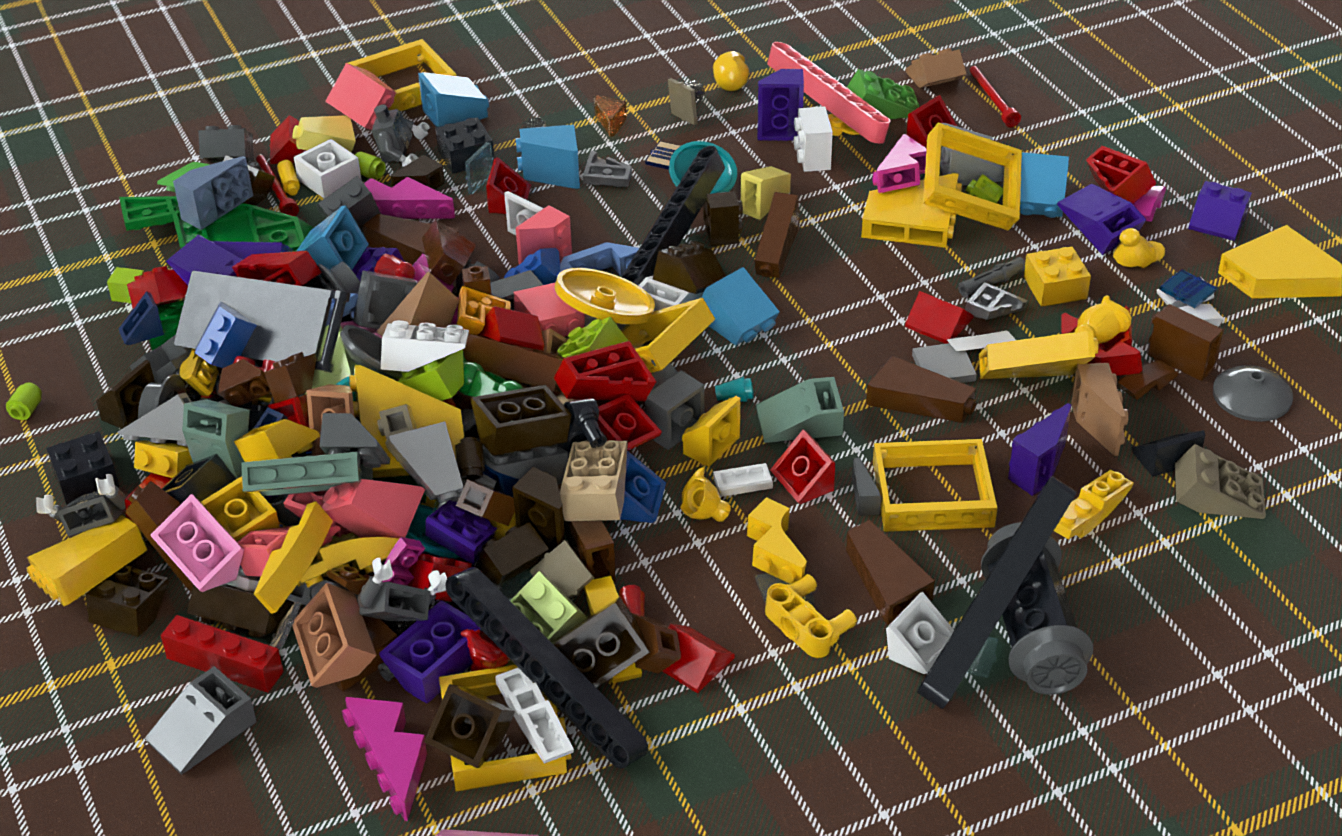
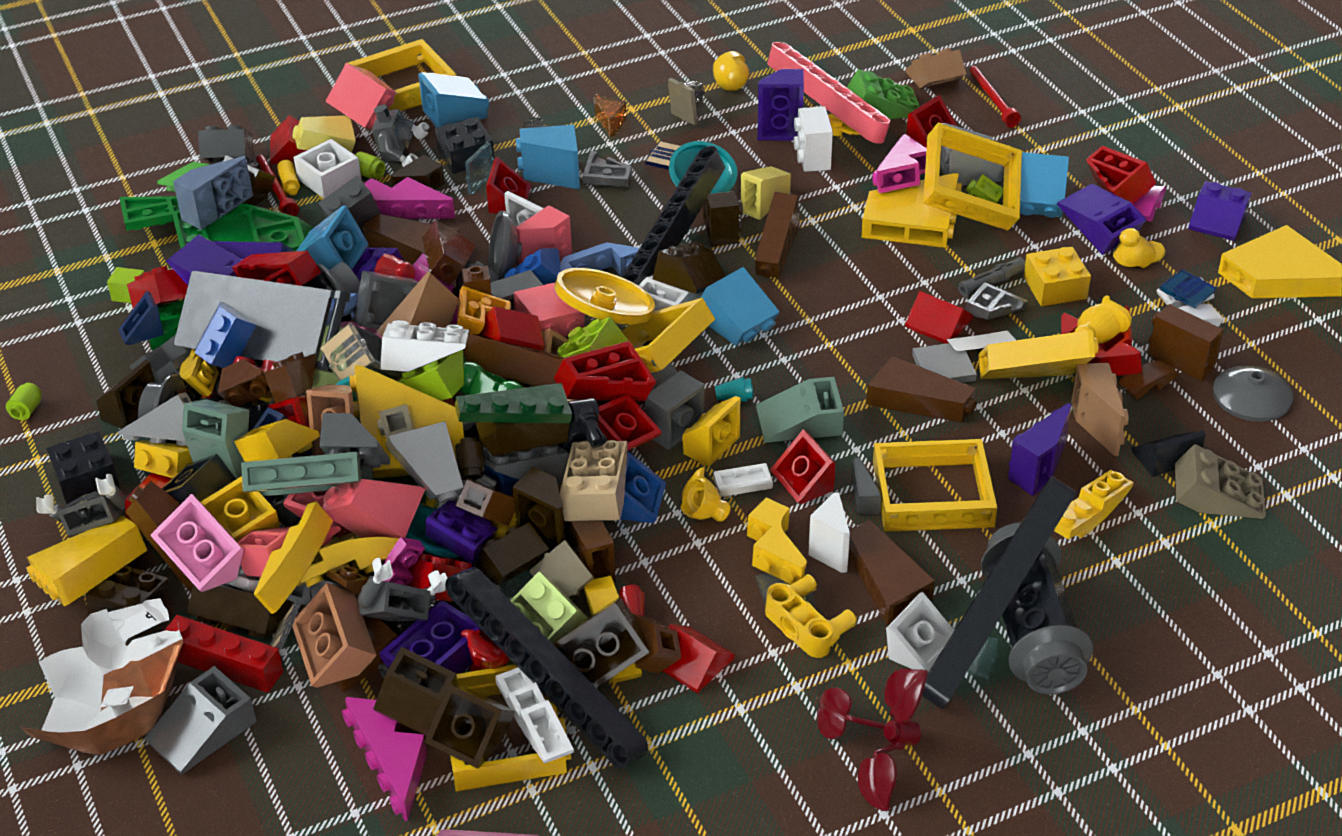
none -> white piece [20,598,183,755]
none -> piece [320,323,375,381]
none -> dark brown slope [373,647,458,736]
none -> dark green wing [455,383,572,423]
none -> dark grey dish [488,211,522,280]
none -> white slope [809,492,850,573]
none -> dark red plant [817,669,928,811]

